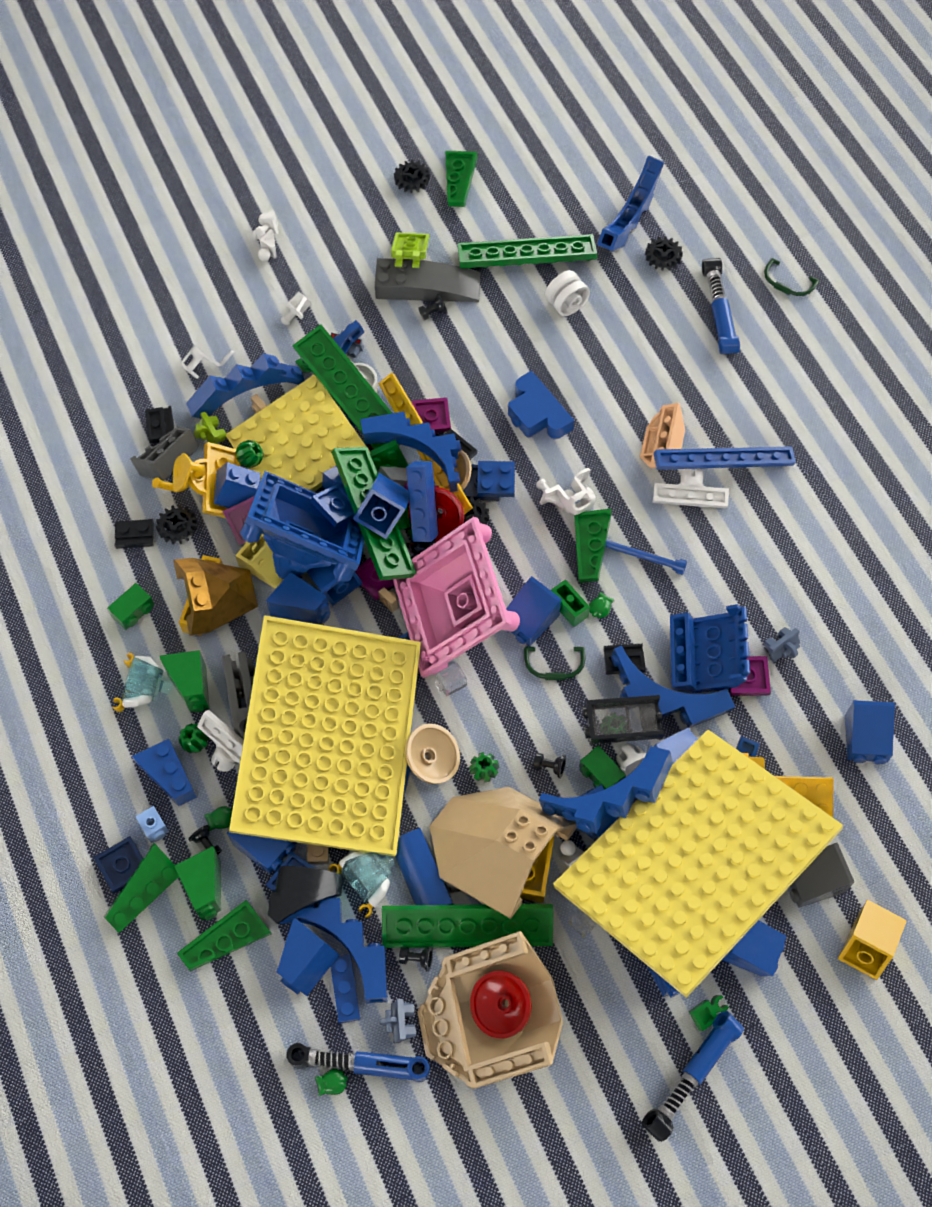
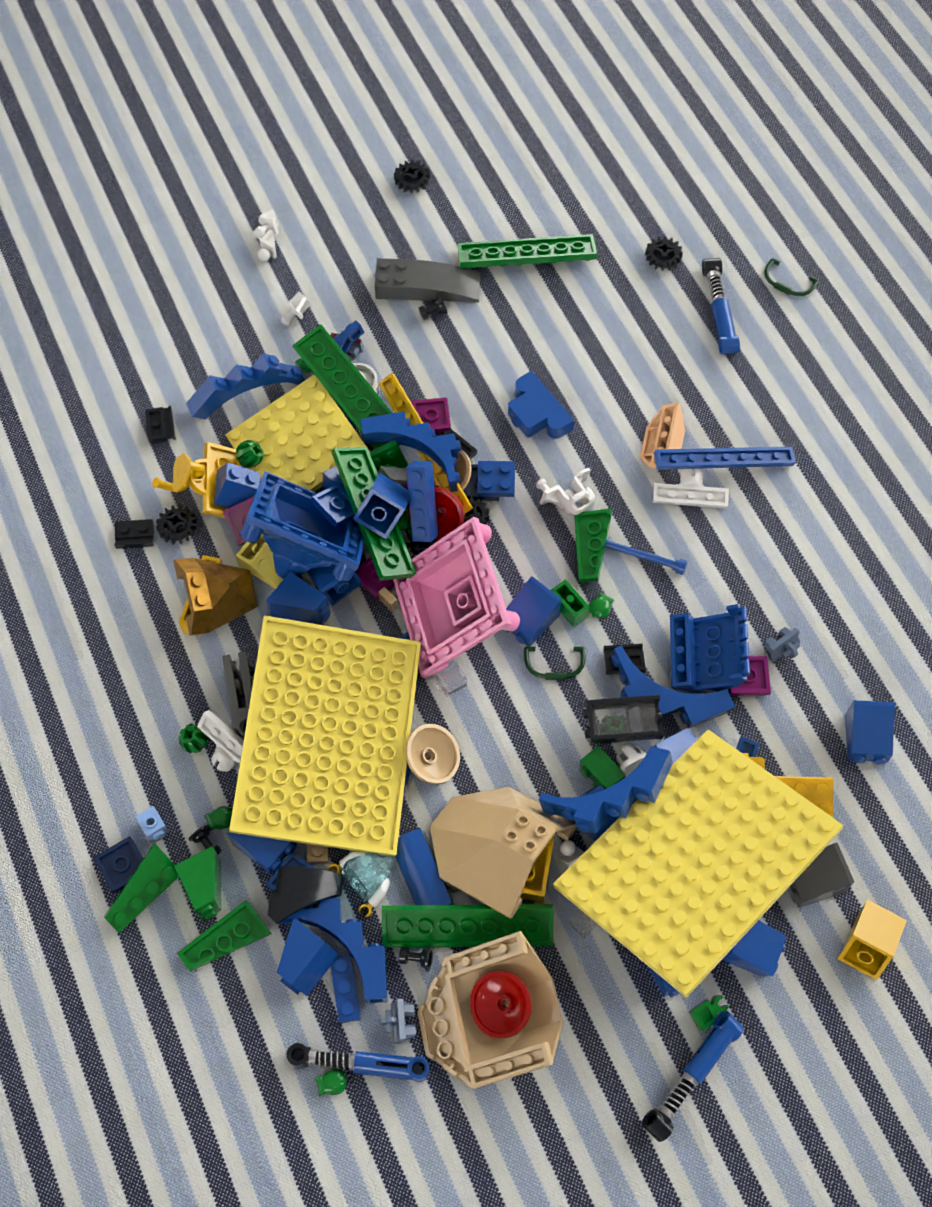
green brick [107,583,155,630] -> none
clear light blue torso [112,653,172,712] -> none
dark grey wedge [130,427,199,481] -> none
blue wedge [131,739,197,807] -> none
green slope [160,650,210,713] -> none
white piece [181,346,234,379] -> none
lime hips [193,412,226,444] -> none
tan plate [250,394,267,414] -> none
lime tile [391,232,430,268] -> none
green wing [445,151,478,207] -> none
green piece [469,752,499,782] -> none
black piece [533,753,566,779] -> none
white wheel [545,270,590,316] -> none
blue arch [597,155,665,251] -> none

